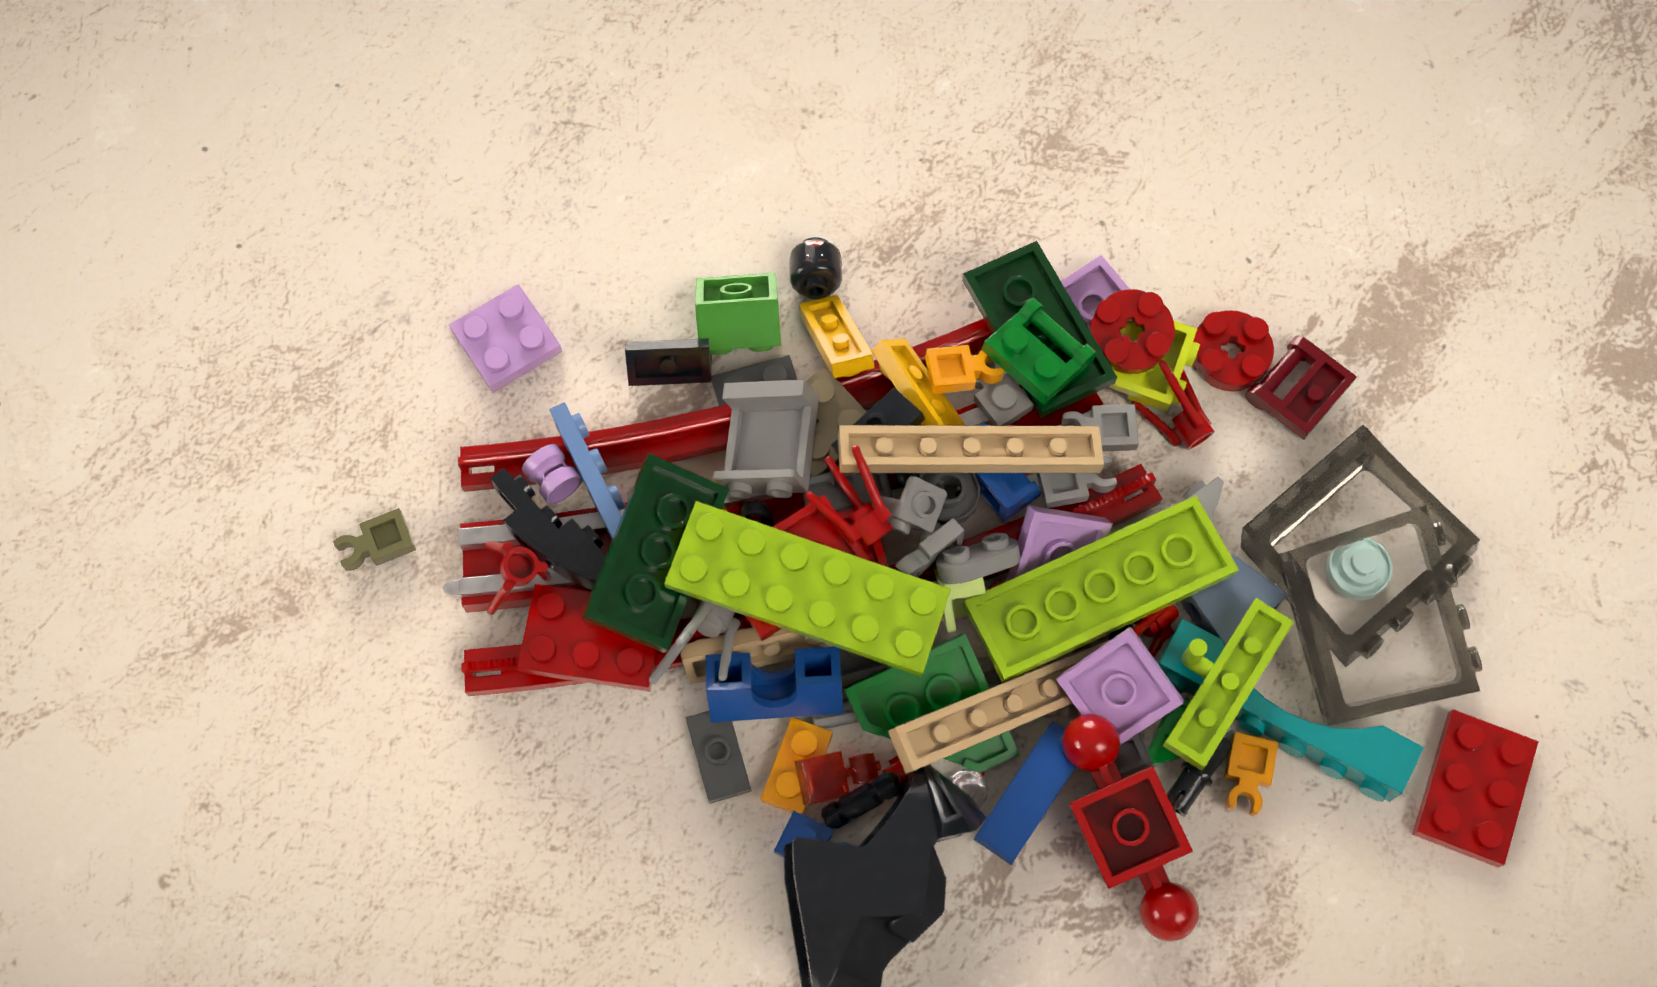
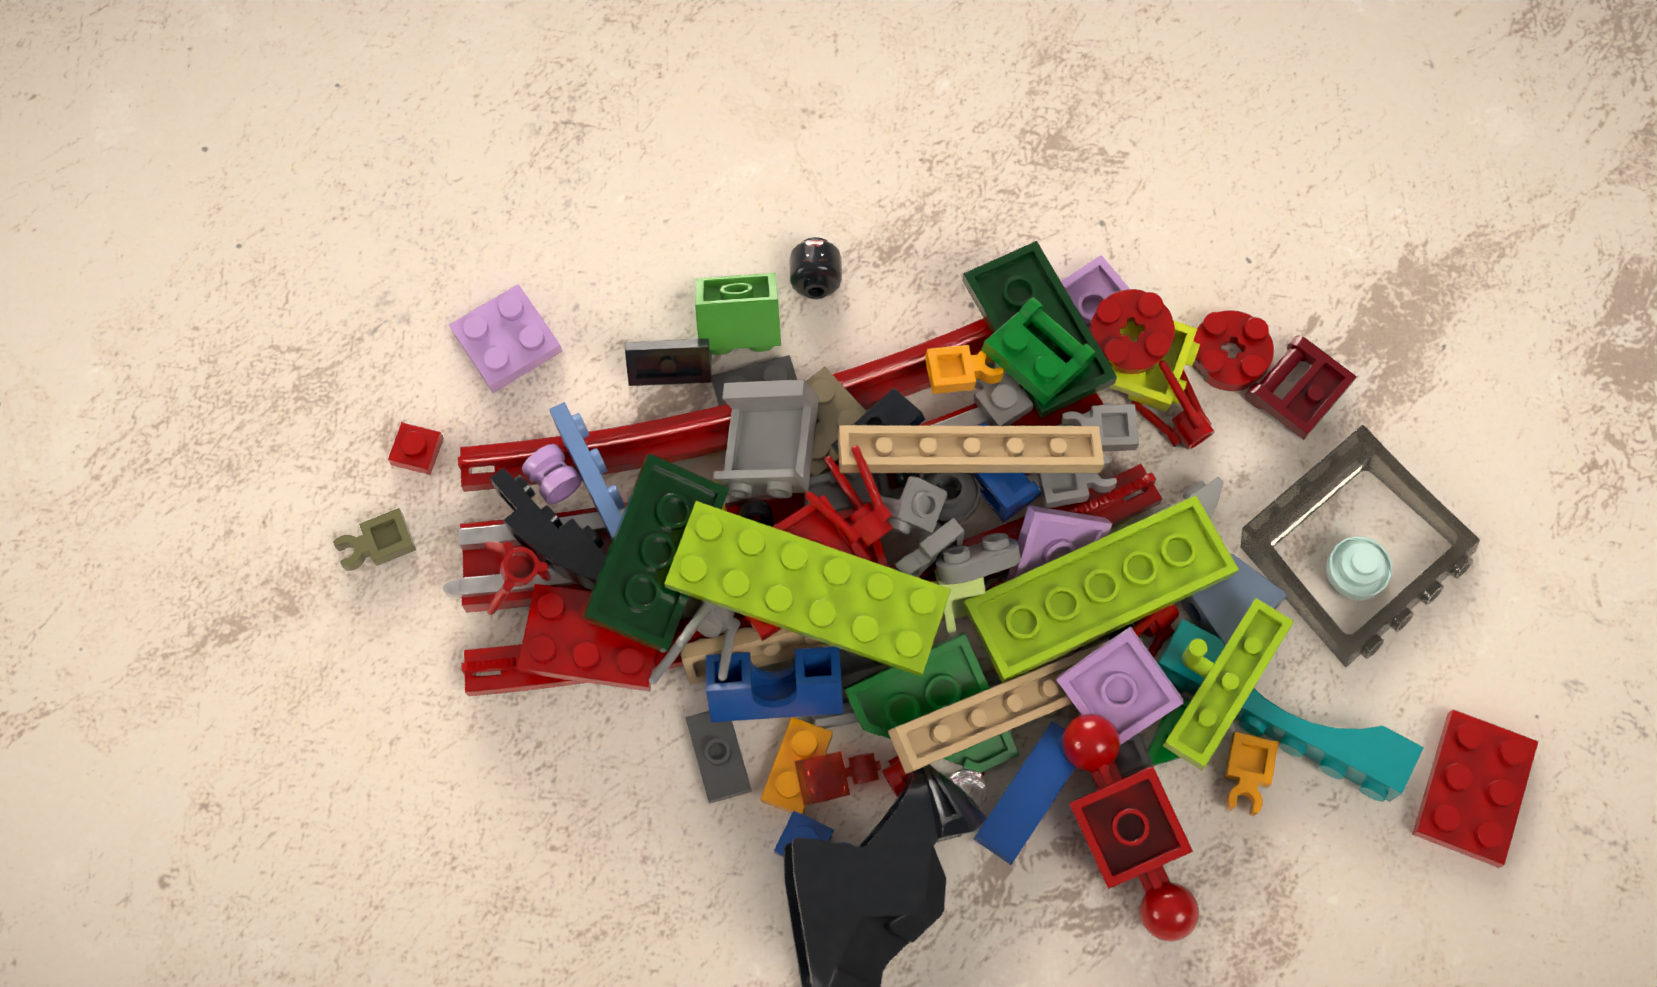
yellow plate [799,295,874,378] -> none
black axle [821,772,902,829] -> none
yellow plate [871,338,966,426] -> none
black axle [1167,737,1232,817] -> none
clear smoke windscreen [1276,505,1482,726] -> none
none -> red plate [388,422,444,475]

